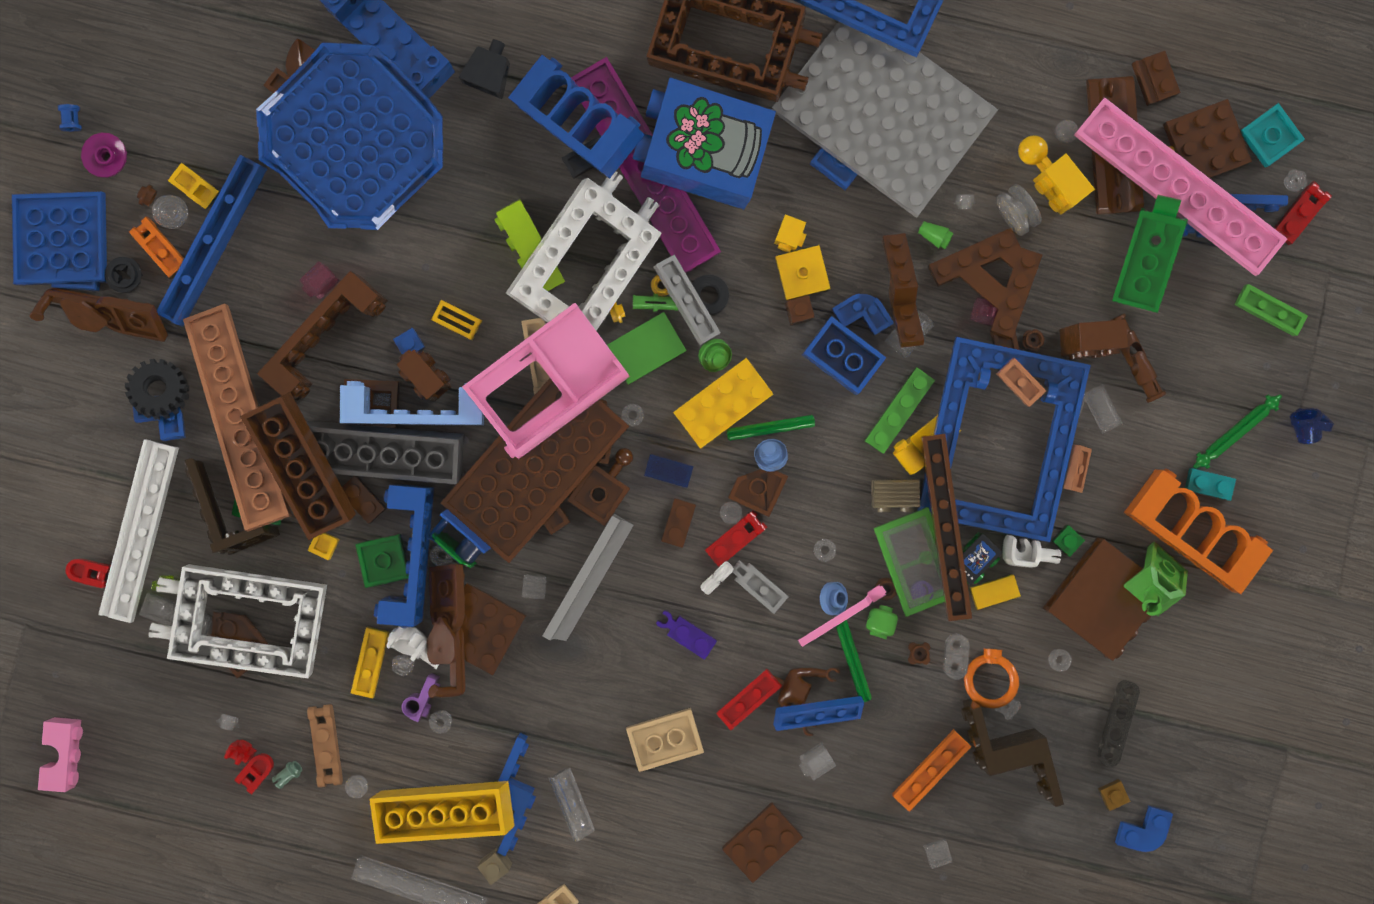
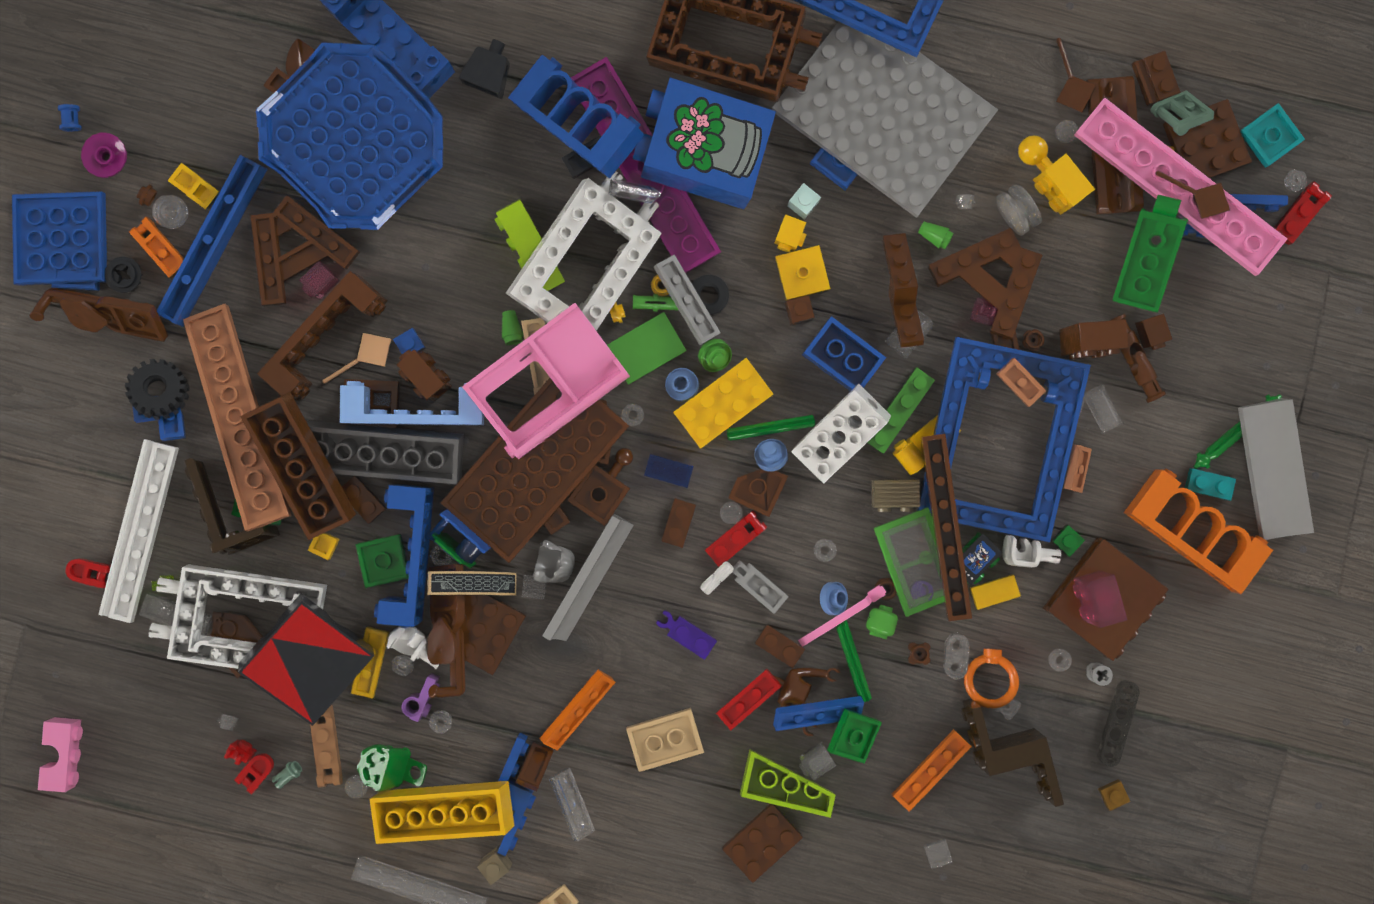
yellow tile [431,300,482,341] -> none
blue plate [831,294,894,336] -> none
blue plate [1115,805,1173,852] -> none
bright green plate [1124,541,1188,616] -> none
bright green plate [1234,284,1308,336] -> none
clear blue piece [1290,408,1334,444] -> none
none -> tile [238,593,374,726]
none -> reddish brown plate [250,195,360,306]
none -> light nougat piece [322,333,391,384]
none -> green piece [357,744,427,792]
none -> slope [427,571,516,596]
none -> bright green cone [502,310,524,345]
none -> reddish brown tile [516,742,554,792]
none -> light grey hair [533,540,575,583]
none -> orange plate [539,669,616,751]
none -> clear slope [609,179,661,204]
none -> medium blue plate [665,368,699,402]
none -> lime wedge [740,749,836,818]
none -> reddish brown plate [755,624,805,668]
none -> light aqua brick [787,183,821,220]
none -> white brick [791,384,891,483]
none -> green tile [827,709,882,764]
none -> reddish brown piece [1056,38,1096,113]
none -> clear pink brick [1073,571,1127,628]
none -> light grey bush [1086,662,1113,686]
none -> reddish brown brick [1135,314,1172,350]
none -> sand green plate [1151,90,1214,136]
none -> reddish brown piece [1155,171,1230,219]
none -> light grey arch [1238,398,1314,540]

